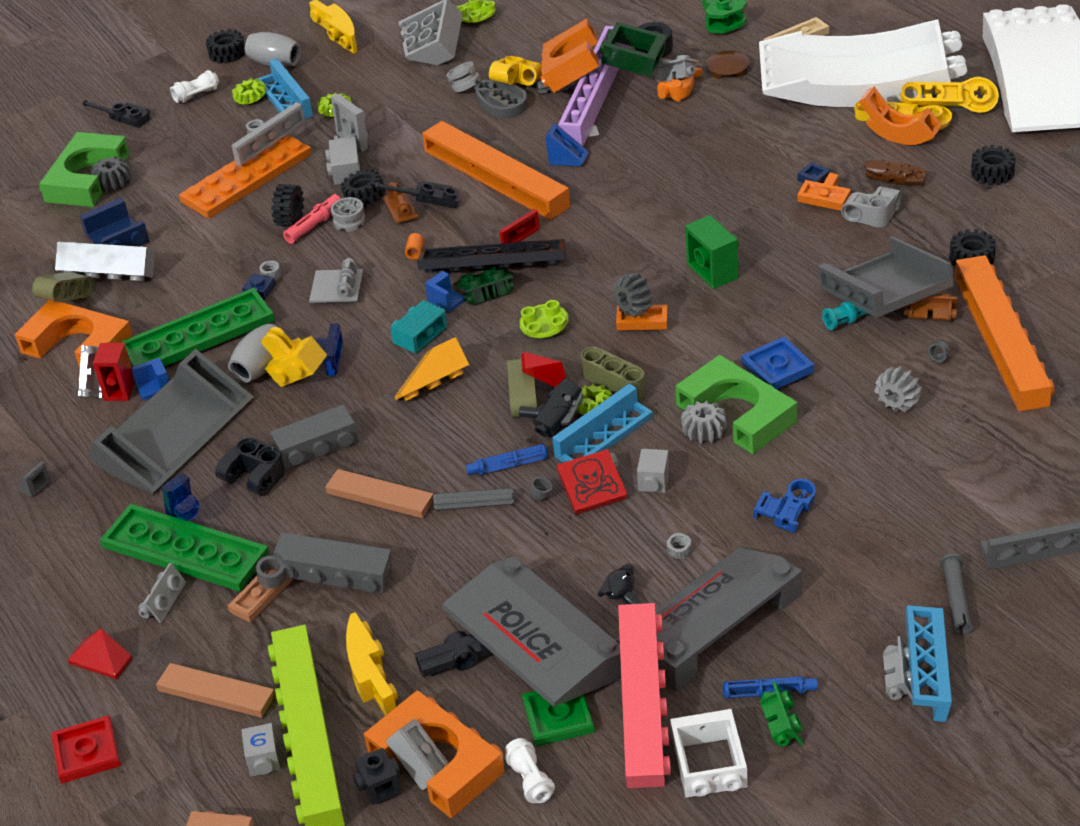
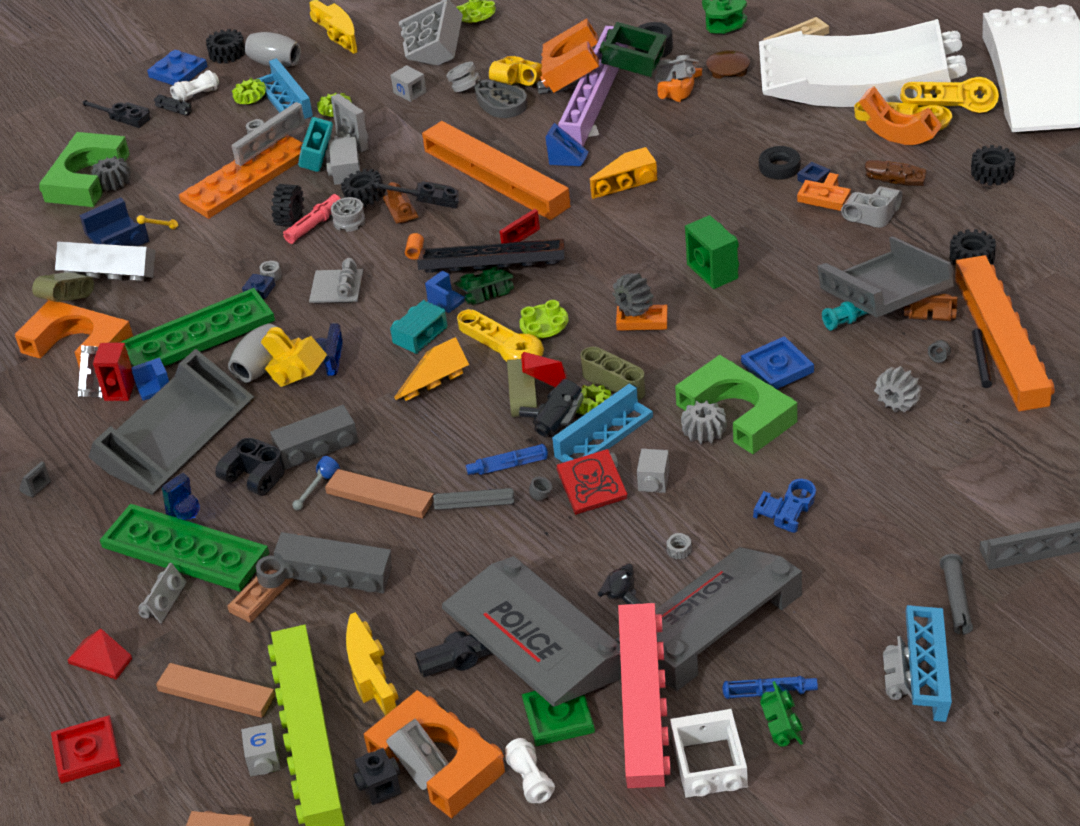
none -> yellow hinge [137,215,178,229]
none -> blue plate [147,50,208,86]
none -> black axle [154,94,192,116]
none -> hinge [292,456,340,510]
none -> teal brick [298,117,333,172]
none -> light grey brick [391,65,426,102]
none -> yellow beam [457,309,544,362]
none -> light orange slope [590,147,657,199]
none -> black tyre [759,146,801,179]
none -> black bar [972,328,992,388]

